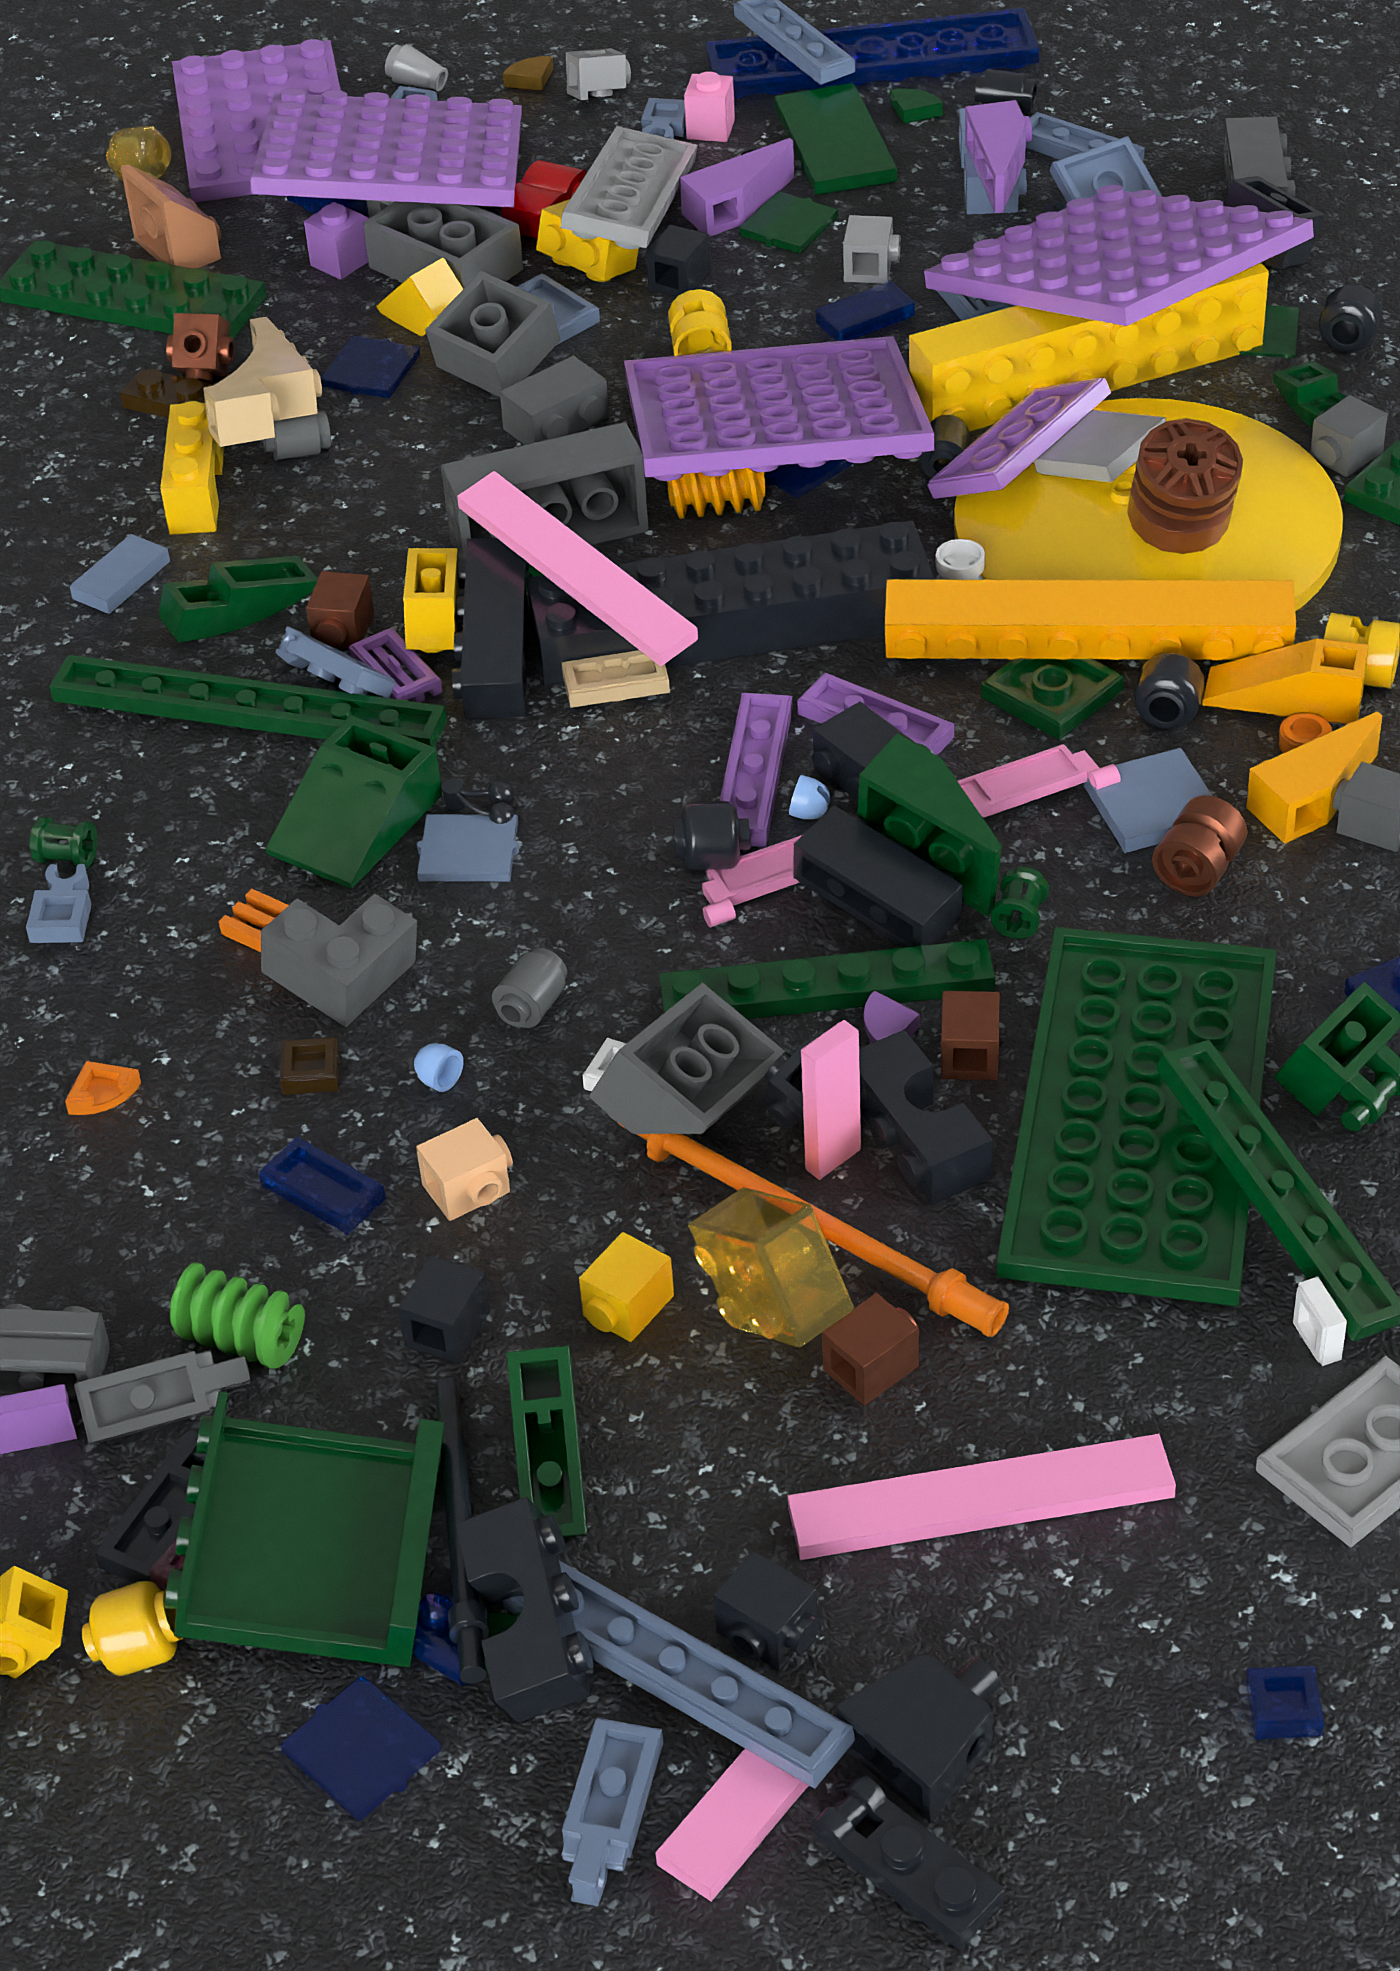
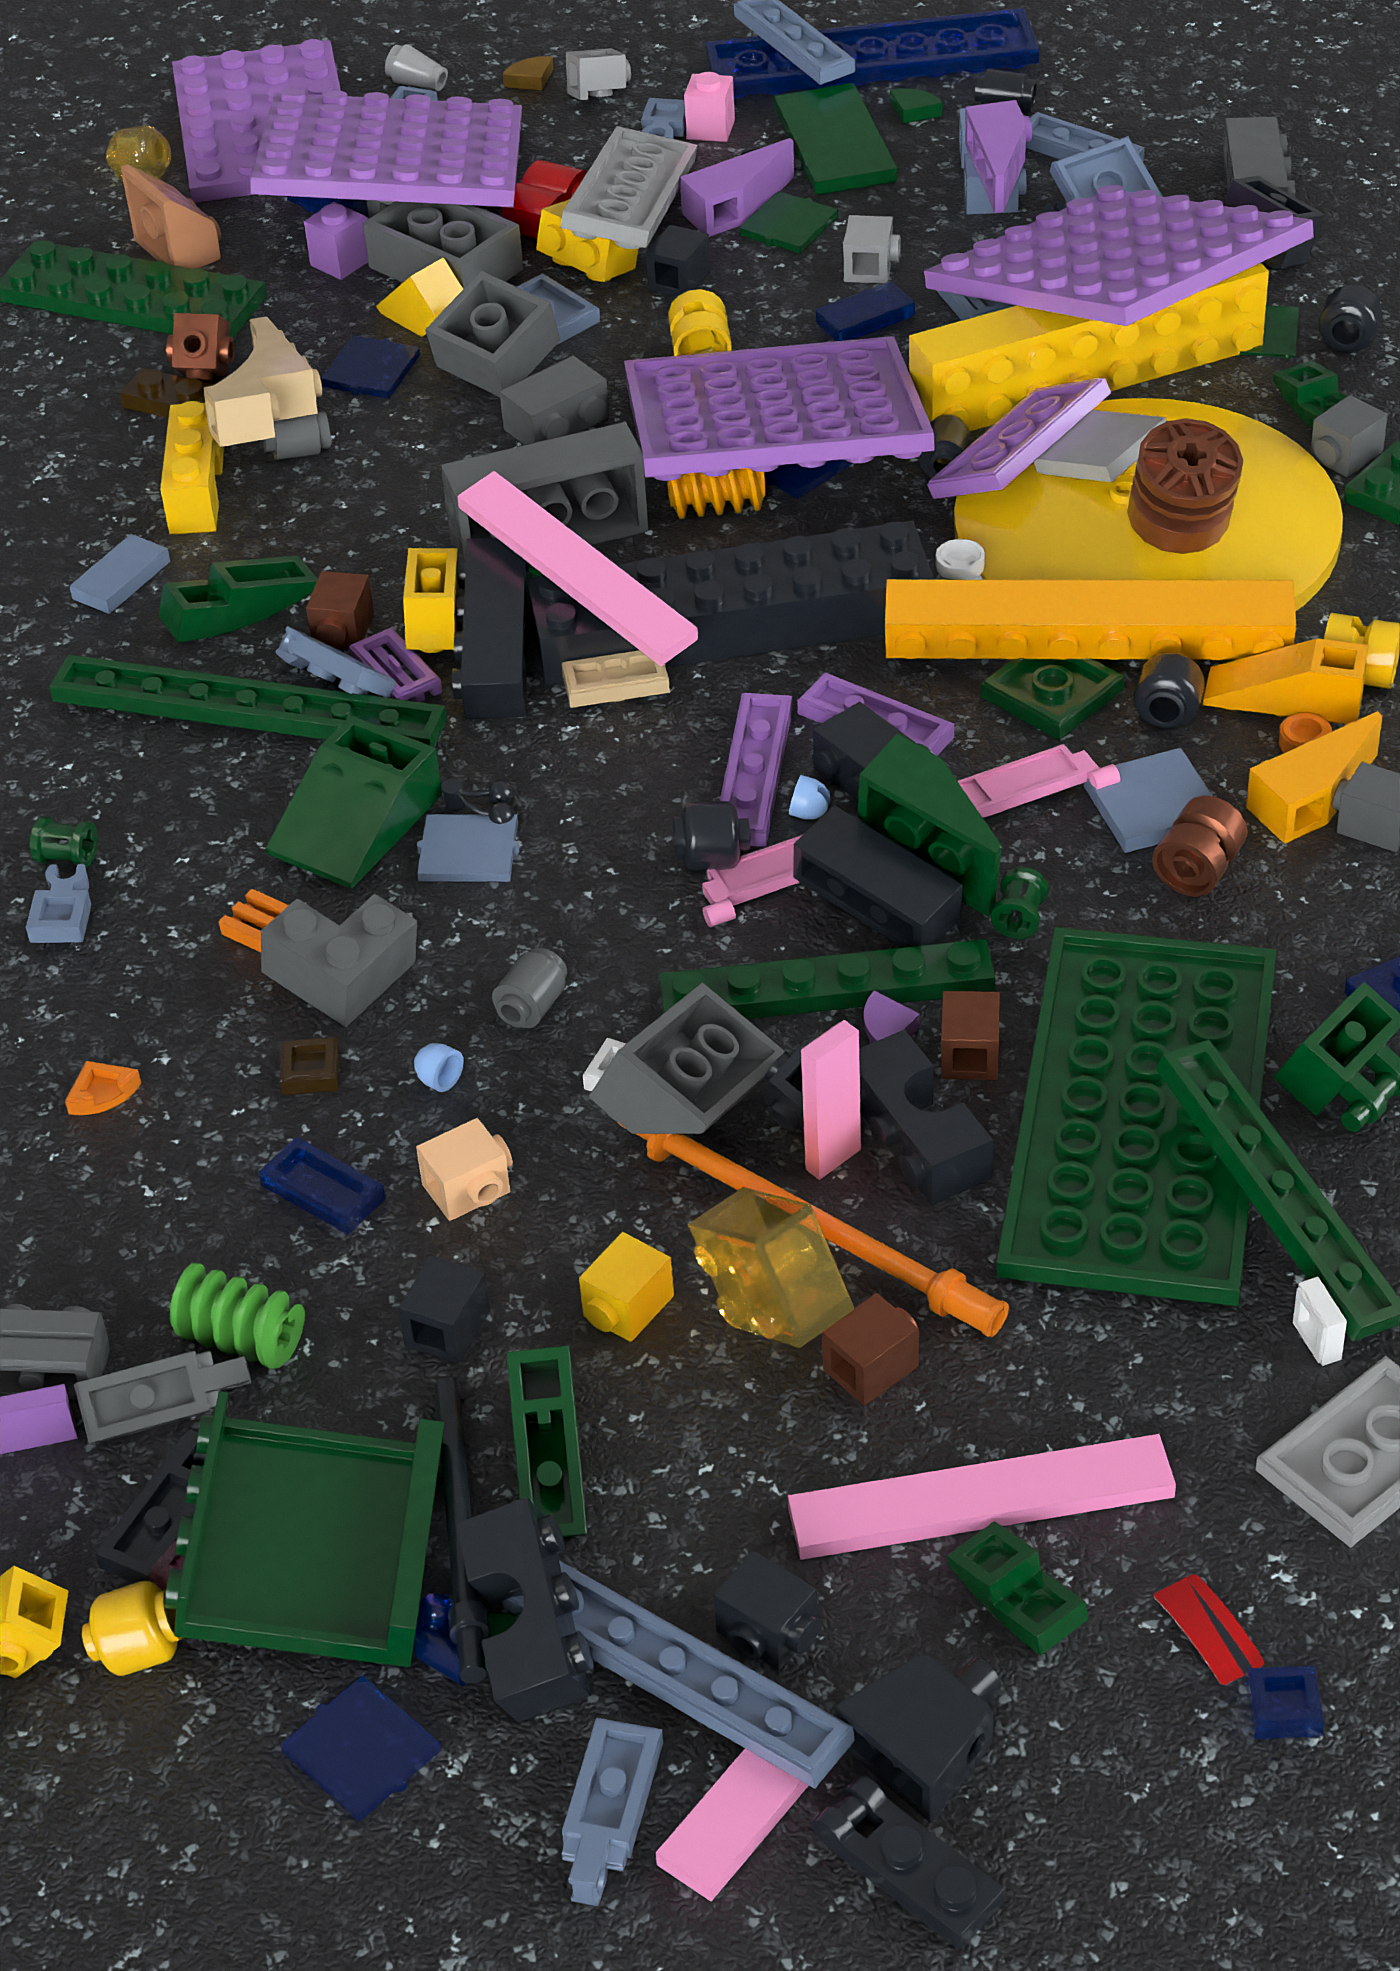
none -> dark green slope [947,1521,1089,1656]
none -> red sticker [1153,1574,1264,1685]

